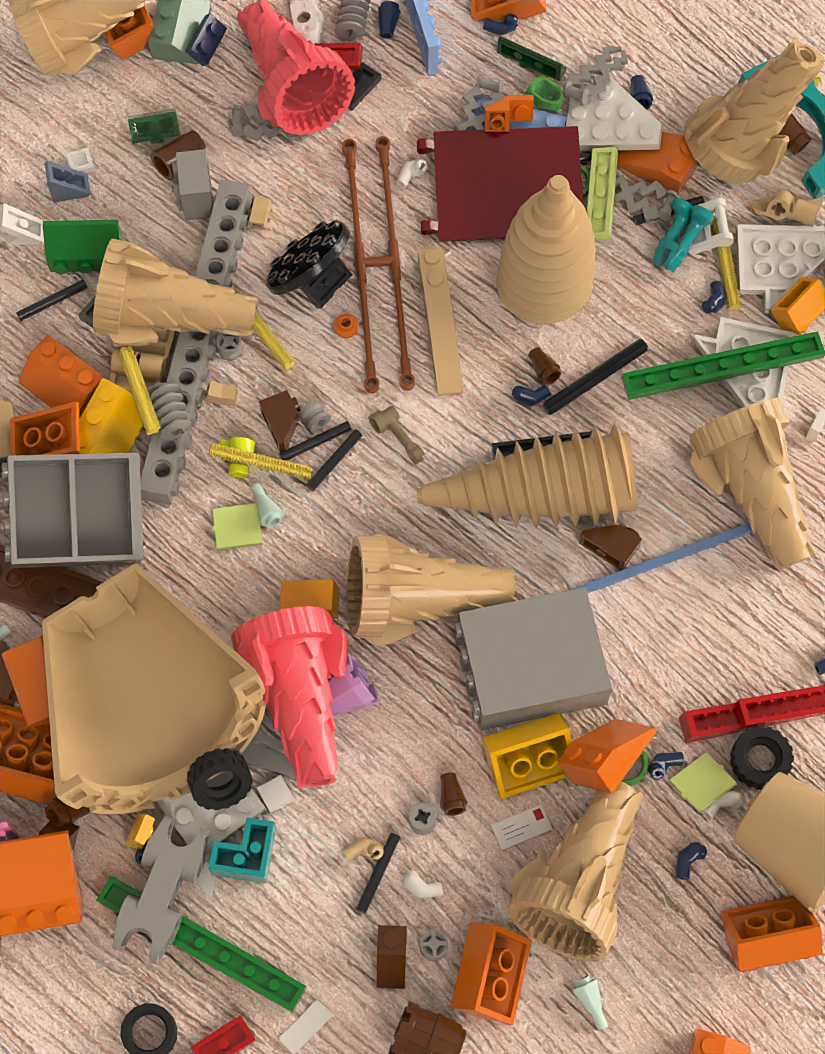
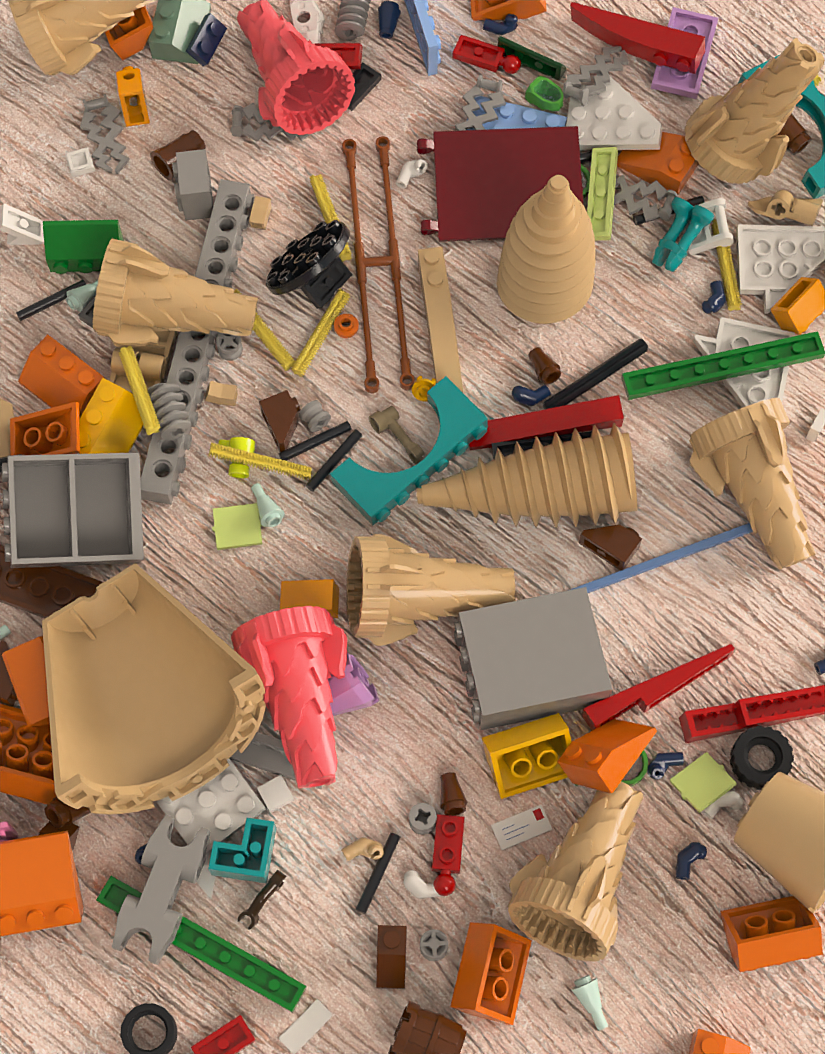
sand blue slope [44,161,90,202] -> none
yellow slope [125,814,155,849] -> none
clear green brick [128,108,181,144] -> none
black tyre [187,748,253,811] -> none
orange slope [485,95,534,132] -> none
dark blue cone [630,75,653,110] -> none
none -> light aqua cone [66,280,98,312]
none -> light grey piece [80,94,130,174]
none -> light orange torso [116,66,150,127]
none -> dark brown arm [238,870,287,930]
none -> light yellow axle [291,289,350,377]
none -> light yellow axle [310,174,352,262]
none -> teal arch [330,376,488,526]
none -> yellow plate [412,376,436,402]
none -> red plate [432,814,465,896]
none -> red plate [452,35,521,74]
none -> red slope [469,395,624,450]
none -> red slope [570,2,705,74]
none -> red slope [581,644,735,730]
none -> lavender plate [651,7,718,99]

